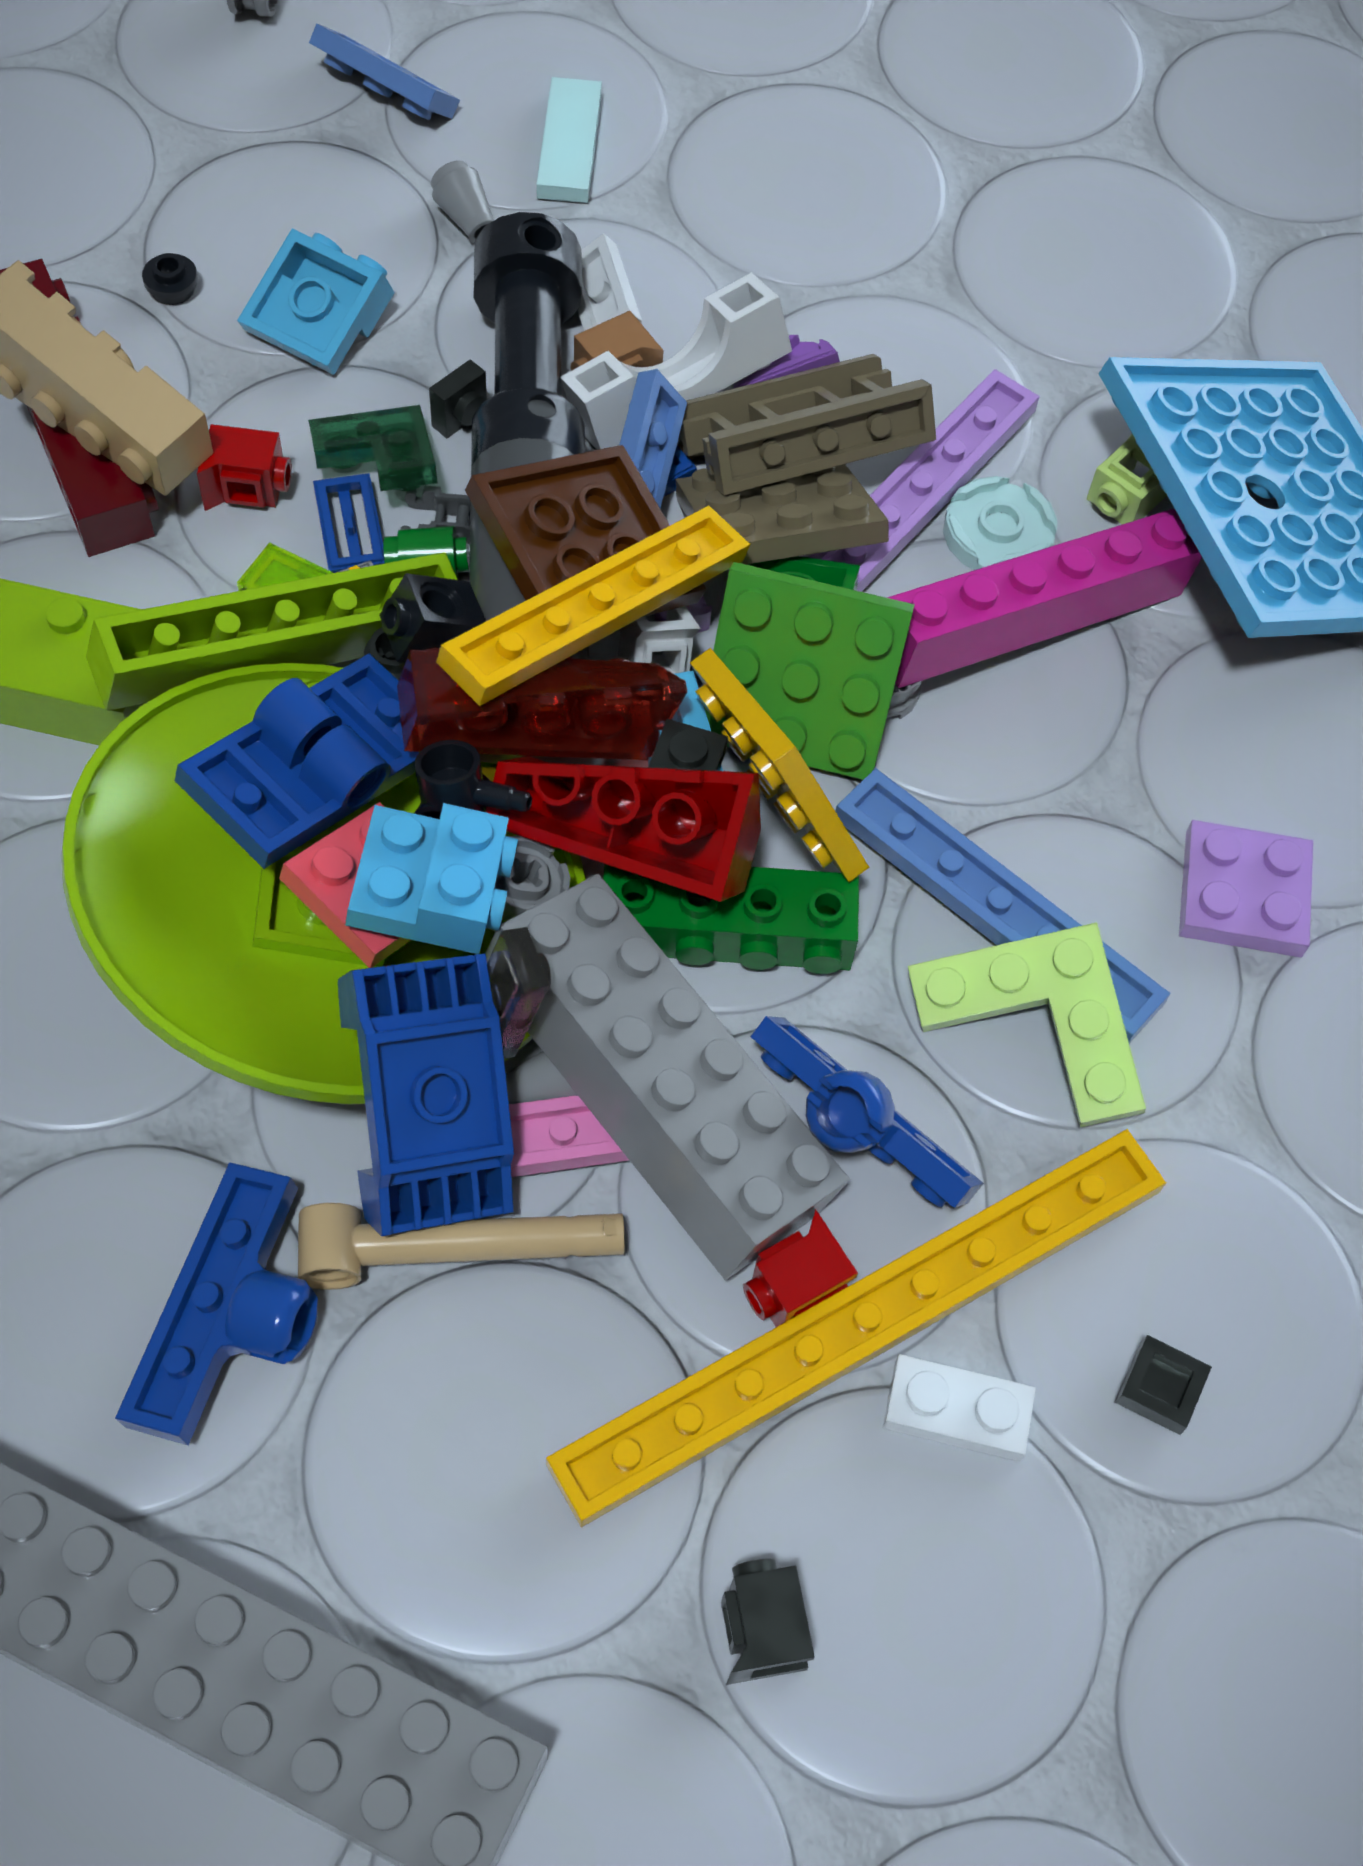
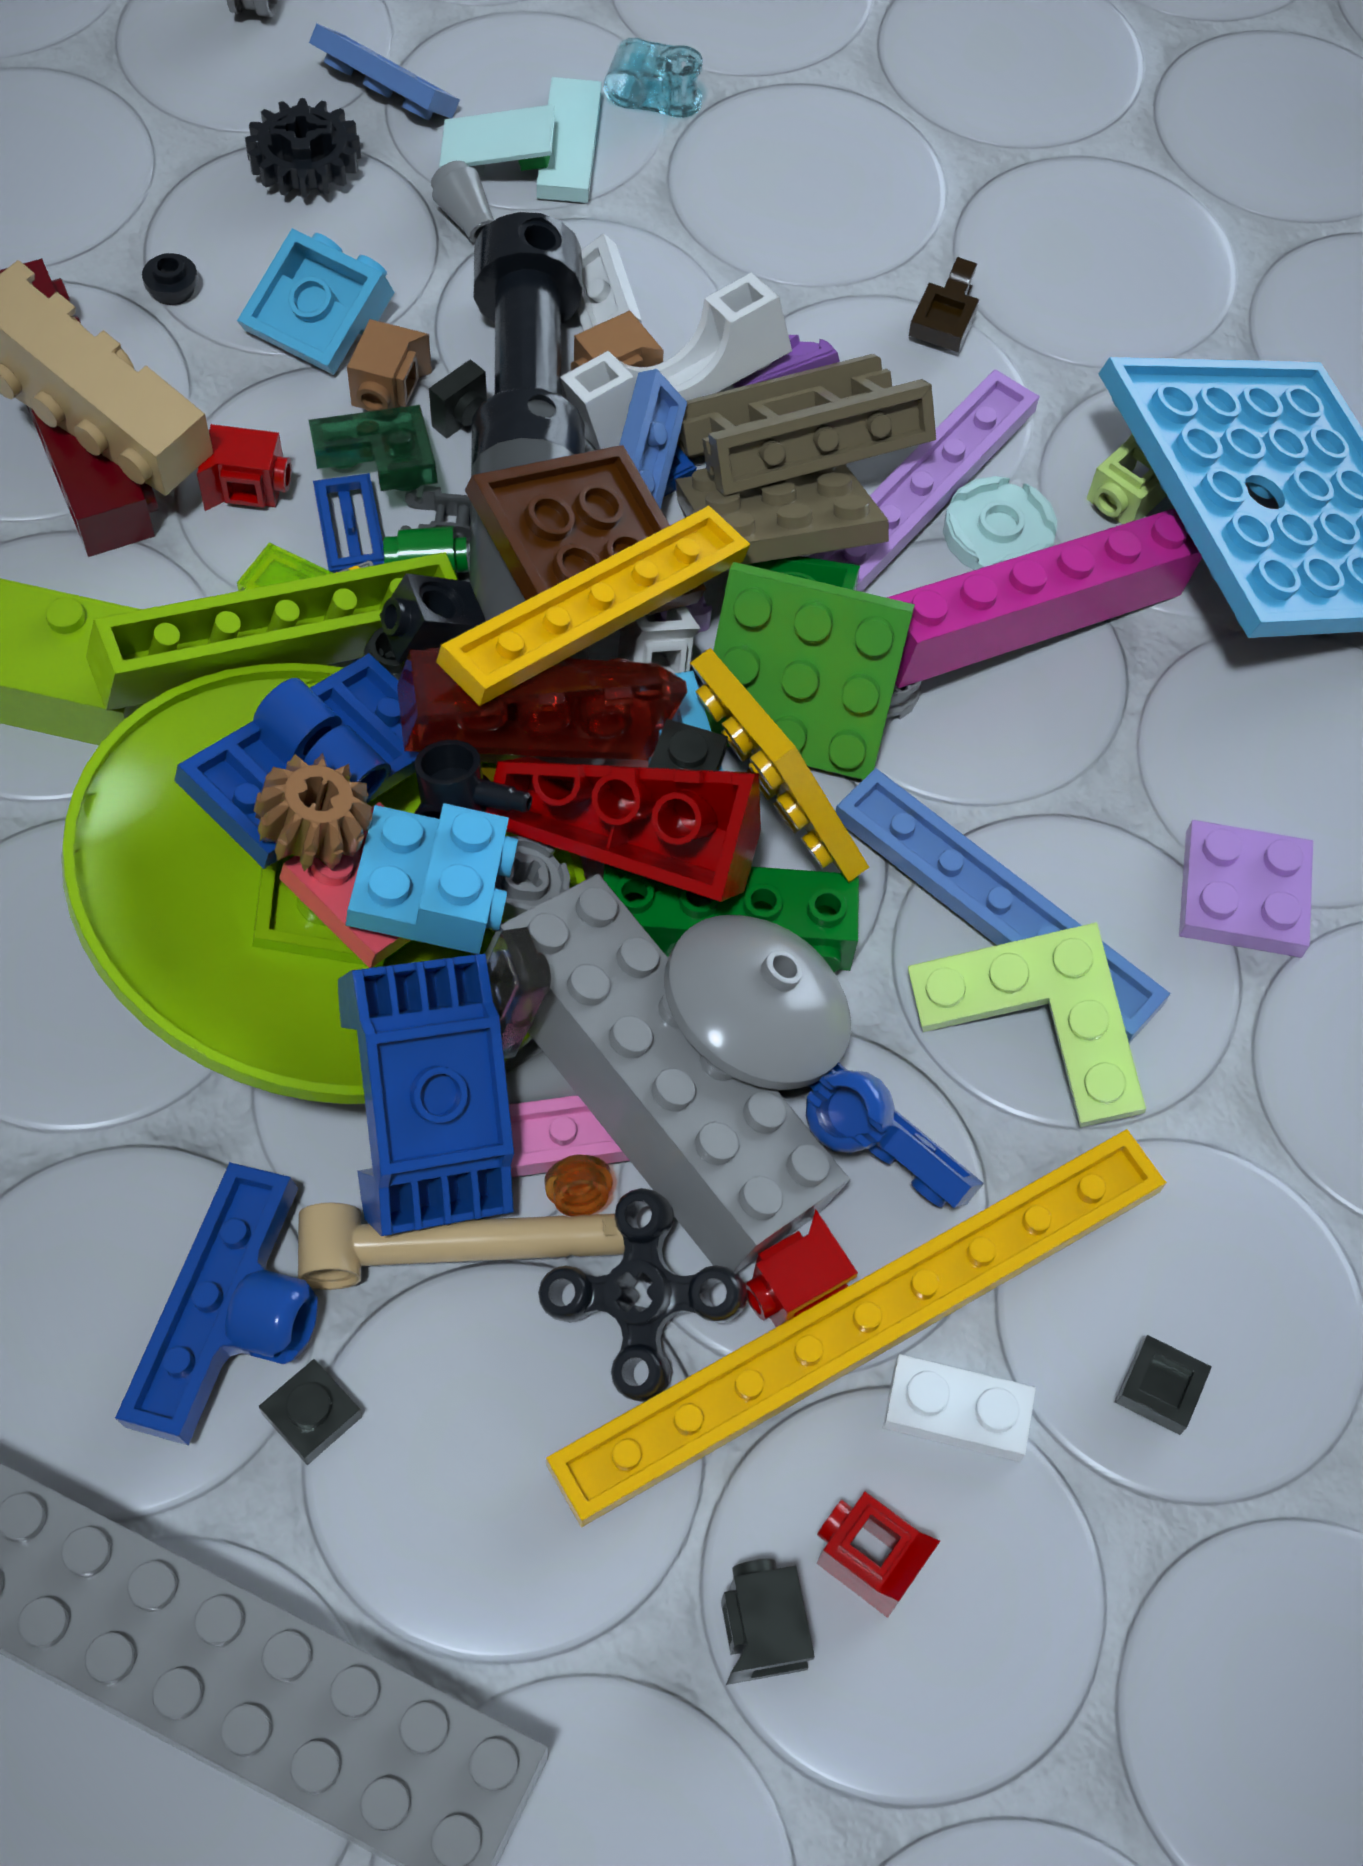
none -> black gear [245,98,361,198]
none -> medium nougat gear [254,753,373,871]
none -> pearl dark grey plate [259,1359,362,1465]
none -> medium nougat window [347,319,432,417]
none -> light aqua piece [439,104,555,177]
none -> black gear [538,1188,748,1402]
none -> clear orange plate [544,1154,613,1217]
none -> clear light blue piece [603,38,703,118]
none -> light grey dish [664,915,851,1090]
none -> red window [816,1492,940,1618]
none -> dark brown plate [908,257,979,352]

